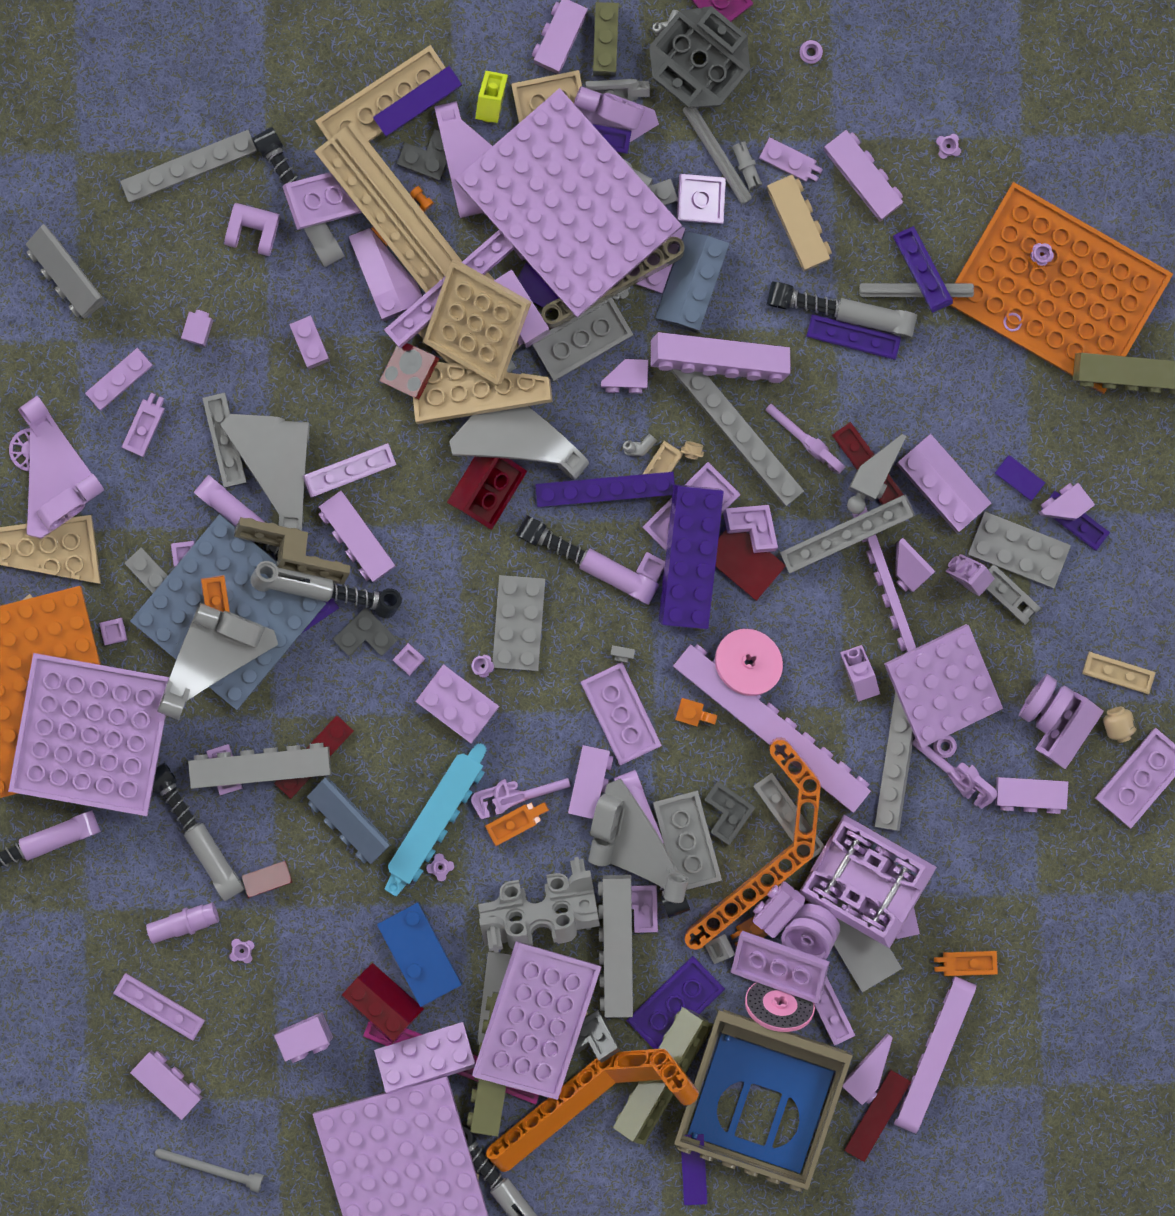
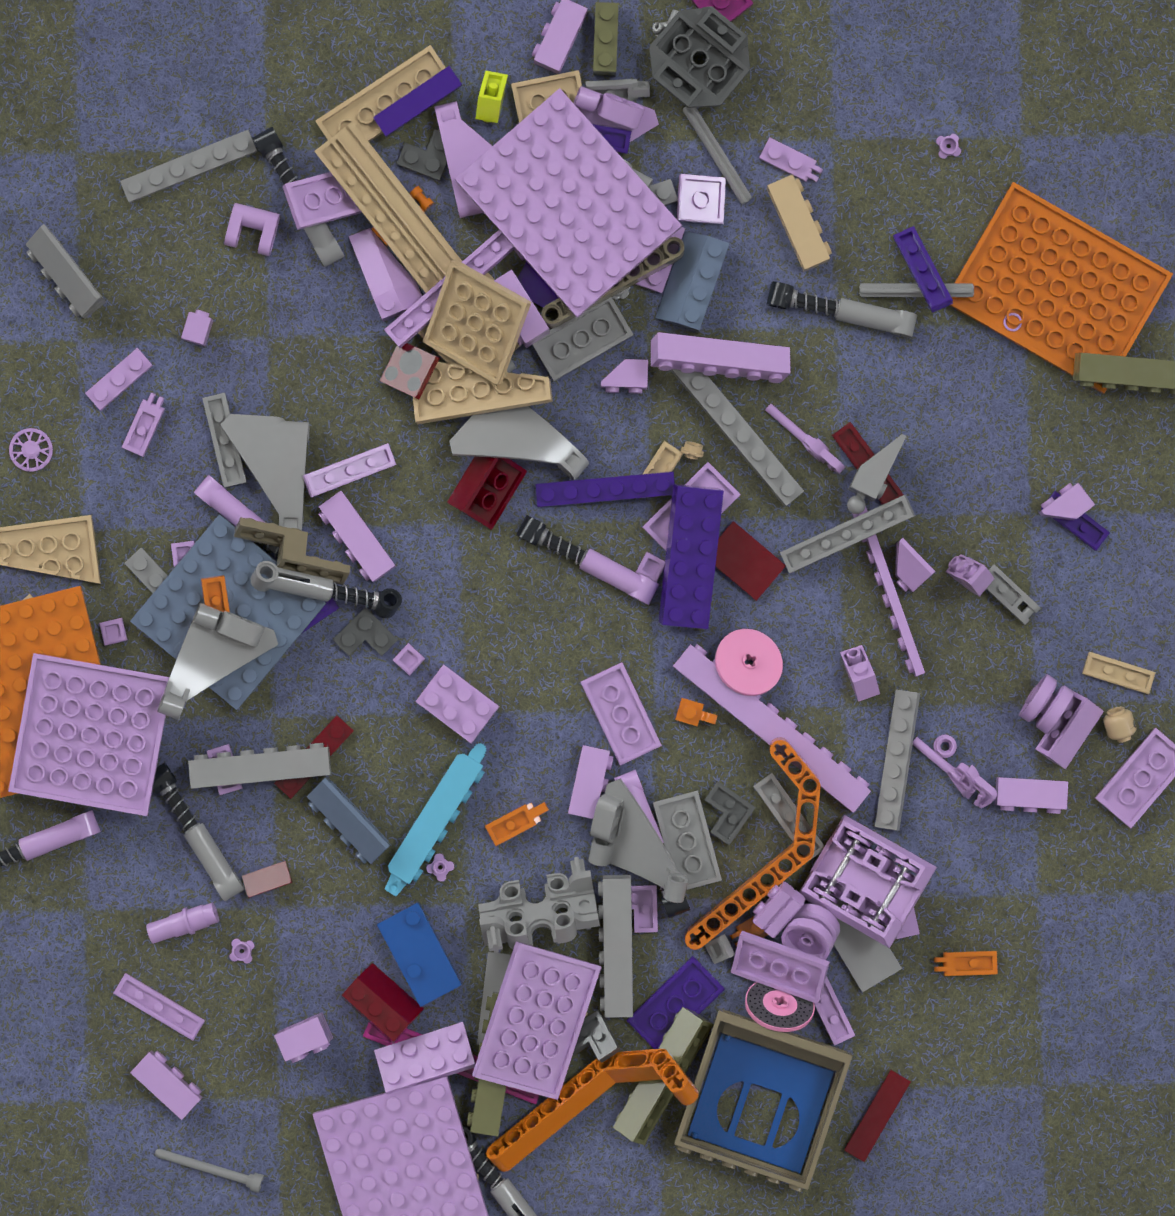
lavender panel [18,396,104,539] -> none
lavender brick [289,316,330,369] -> none
lavender piece [471,778,571,819] -> none
lavender plate [472,655,494,678] -> none
light grey plate [493,575,545,671] -> none
light grey plate [611,645,635,663] -> none
light grey arm [623,434,657,457] -> none
dark purple tile [681,1134,707,1205] -> none
lavender plate [723,505,778,553] -> none
light grey pin [732,142,762,190] -> none
lavender plate [799,40,823,64] -> none
dark purple tile [806,314,901,360] -> none
lavender brick [823,130,903,222] -> none
lavender slope [842,1033,892,1105] -> none
lavender plate [884,624,1003,748] -> none
lavender beam [894,976,976,1134] -> none
lavender slope [896,434,991,533] -> none
light grey plate [967,512,1071,589] -> none
dark purple tile [994,455,1045,501] -> none
lavender plate [1031,243,1054,266] -> none

